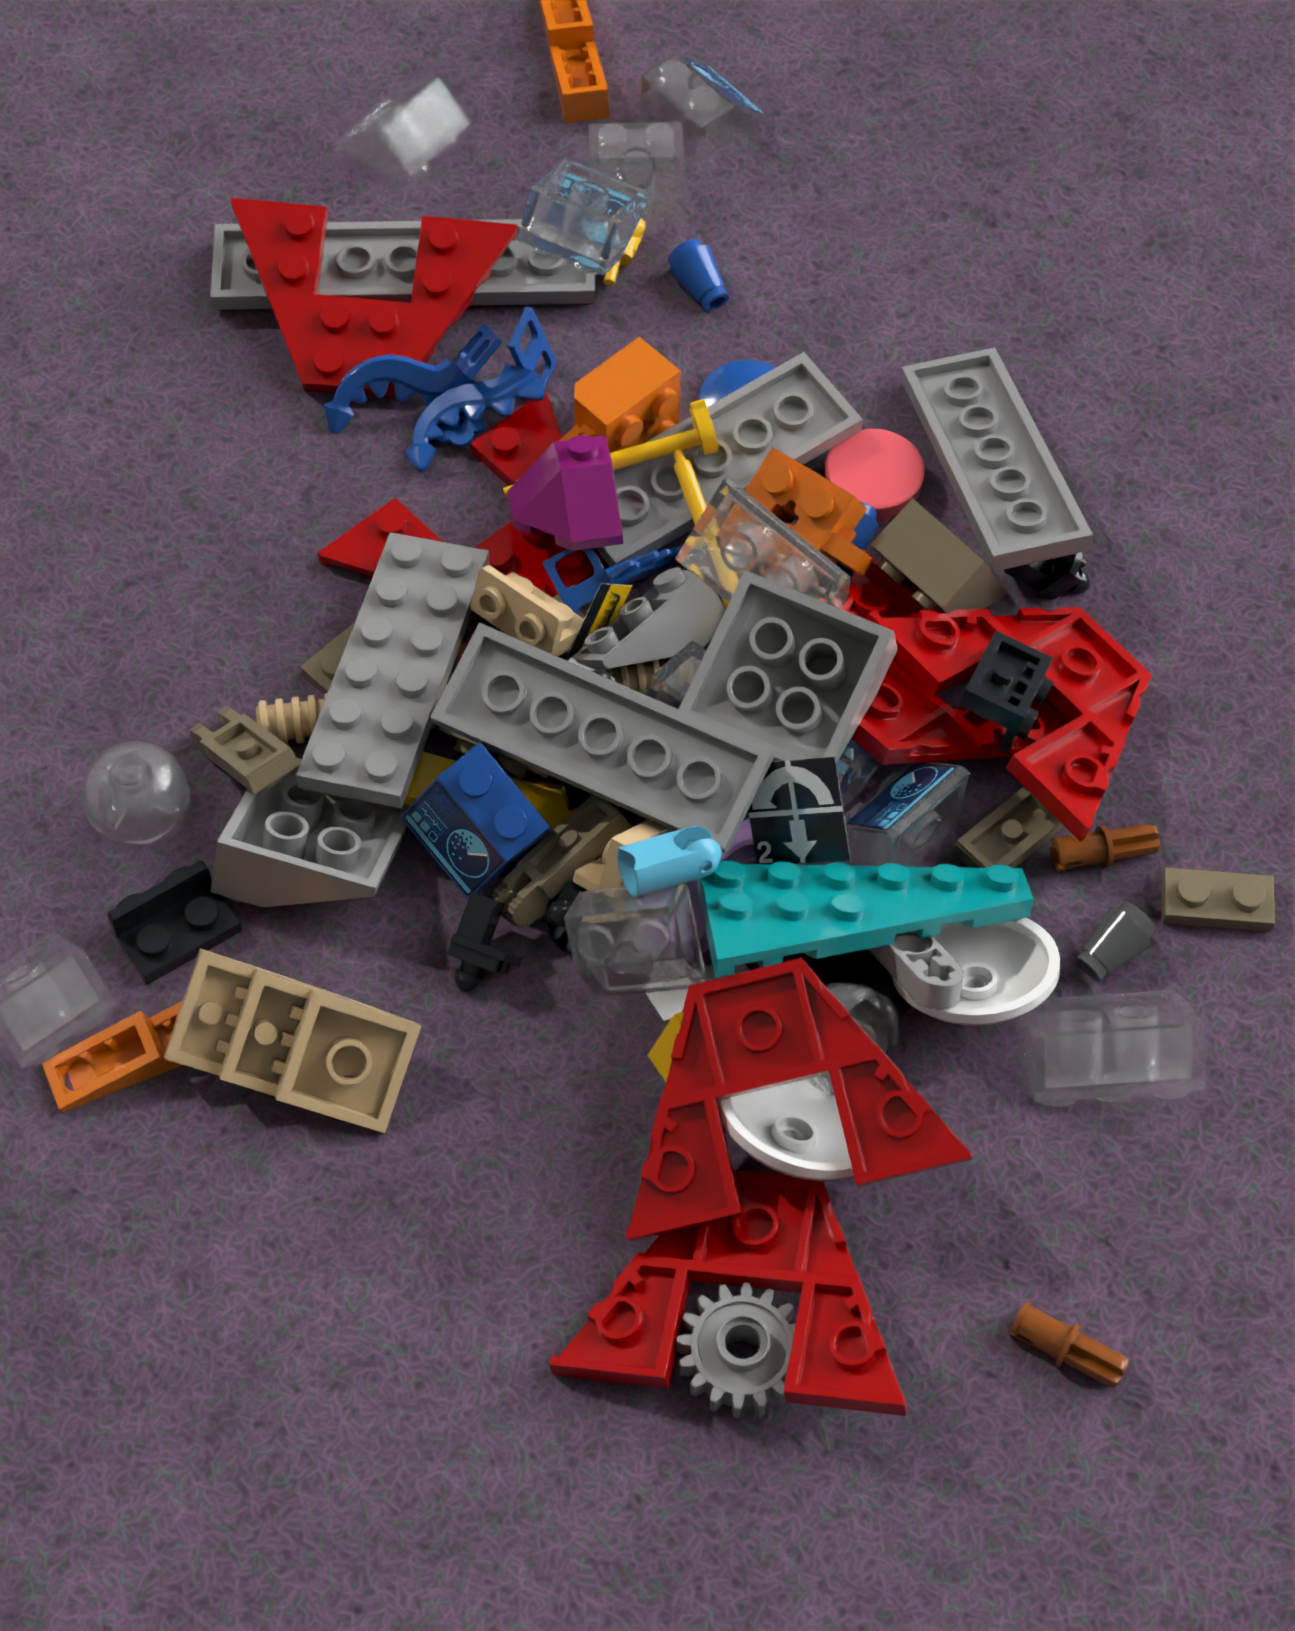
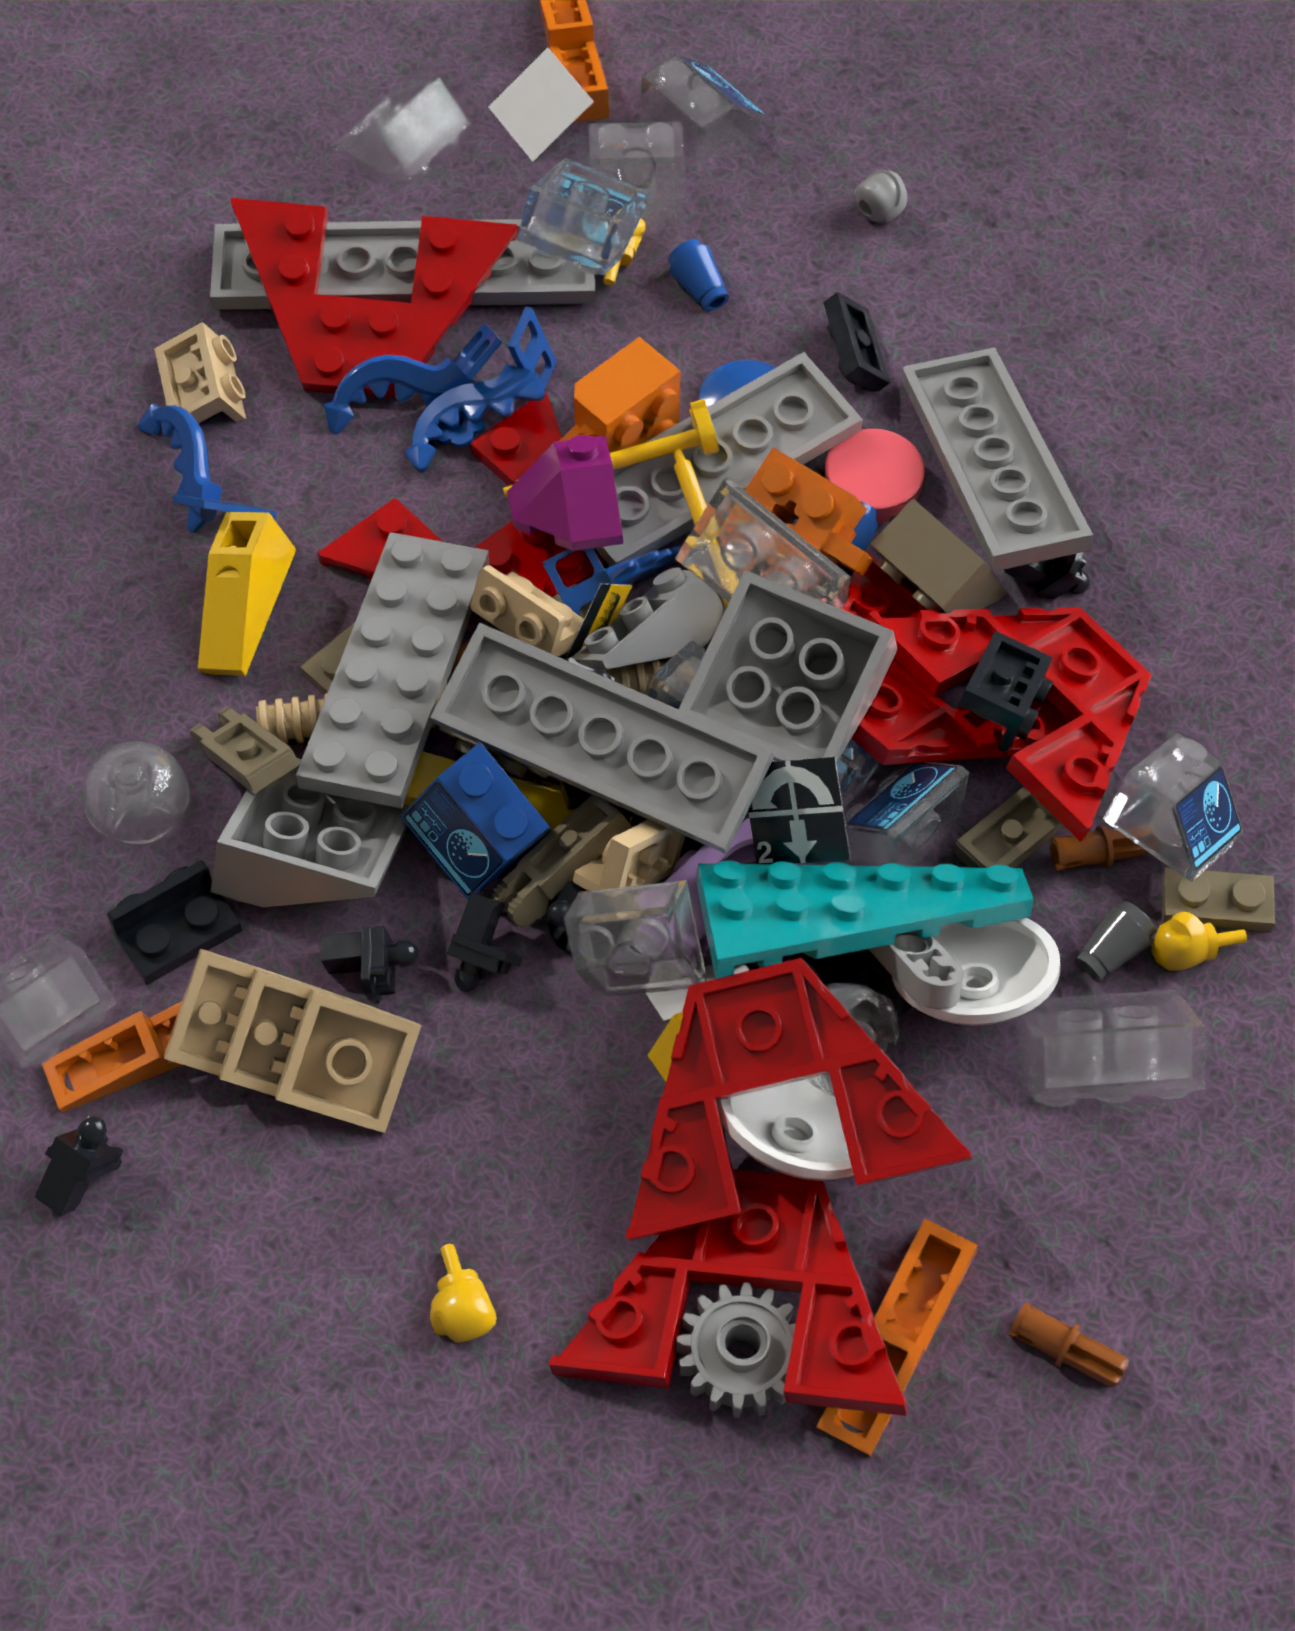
medium azure piece [617,826,722,898] -> none
none -> black piece [35,1116,123,1216]
none -> blue piece [138,403,277,533]
none -> tan bracket [154,322,246,424]
none -> yellow slope [198,512,297,676]
none -> black piece [321,926,419,1003]
none -> yellow piece [430,1244,497,1343]
none -> white sticker [489,48,594,161]
none -> orange slope [817,1218,977,1456]
none -> black plate [823,292,890,392]
none -> light grey piece [854,170,907,223]
none -> clear slope [1103,732,1244,882]
none -> yellow piece [1151,912,1247,971]

